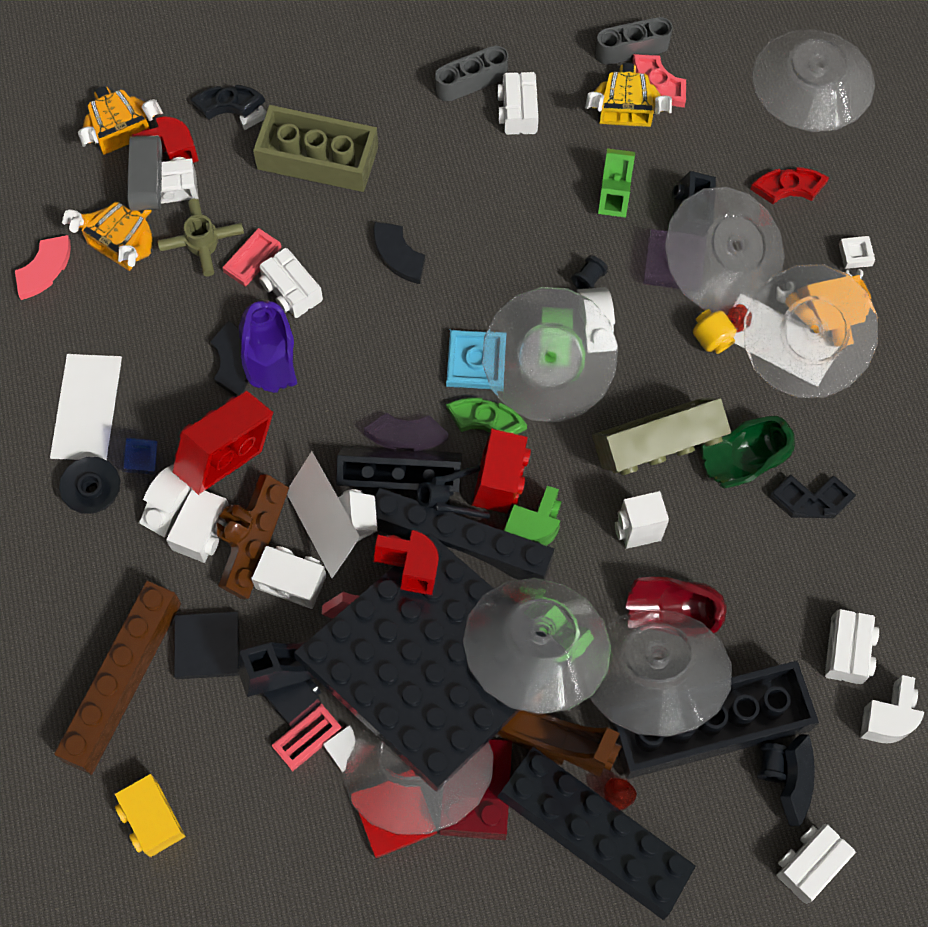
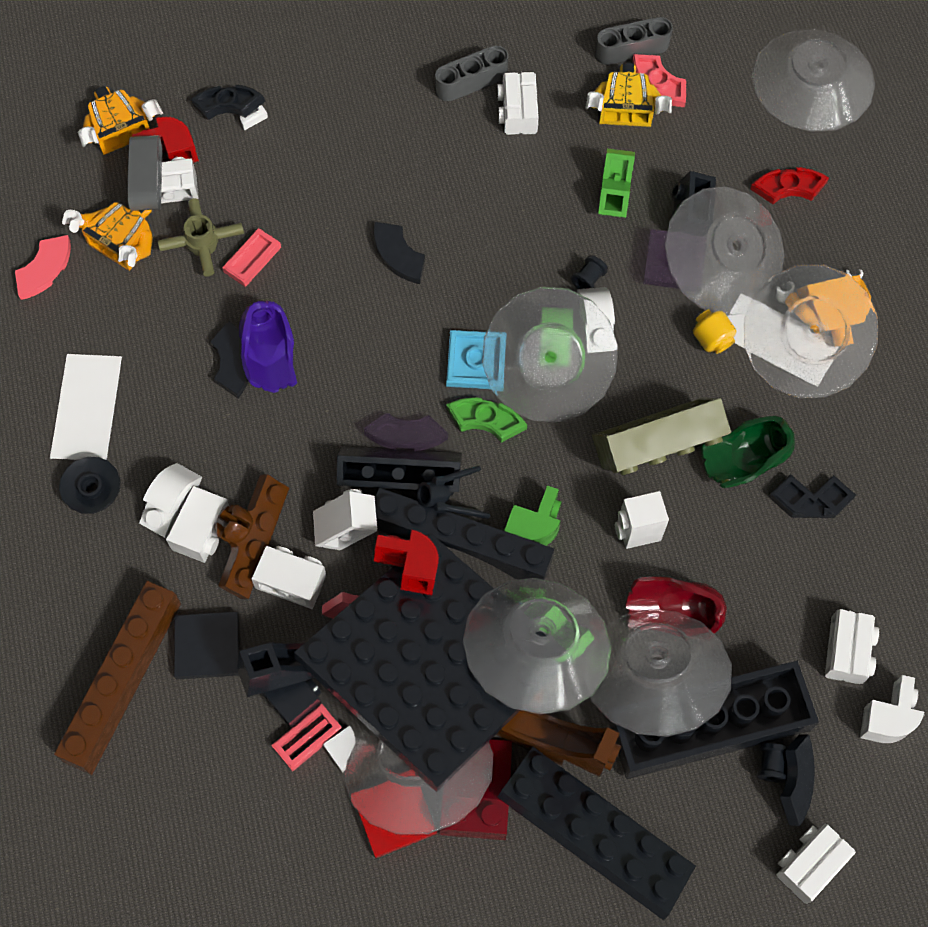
yellow brick [115,774,186,857] -> none
clear blue brick [122,438,157,475] -> none
red brick [172,391,274,495] -> none
olive brick [253,105,378,192] -> none
white brick [259,248,323,318] -> none
white sticker [287,451,360,578] -> none
red brick [472,429,531,514] -> none
clear red plate [604,778,637,810] -> none
clear red plate [727,304,753,333] -> none
white plate [839,236,875,269] -> none

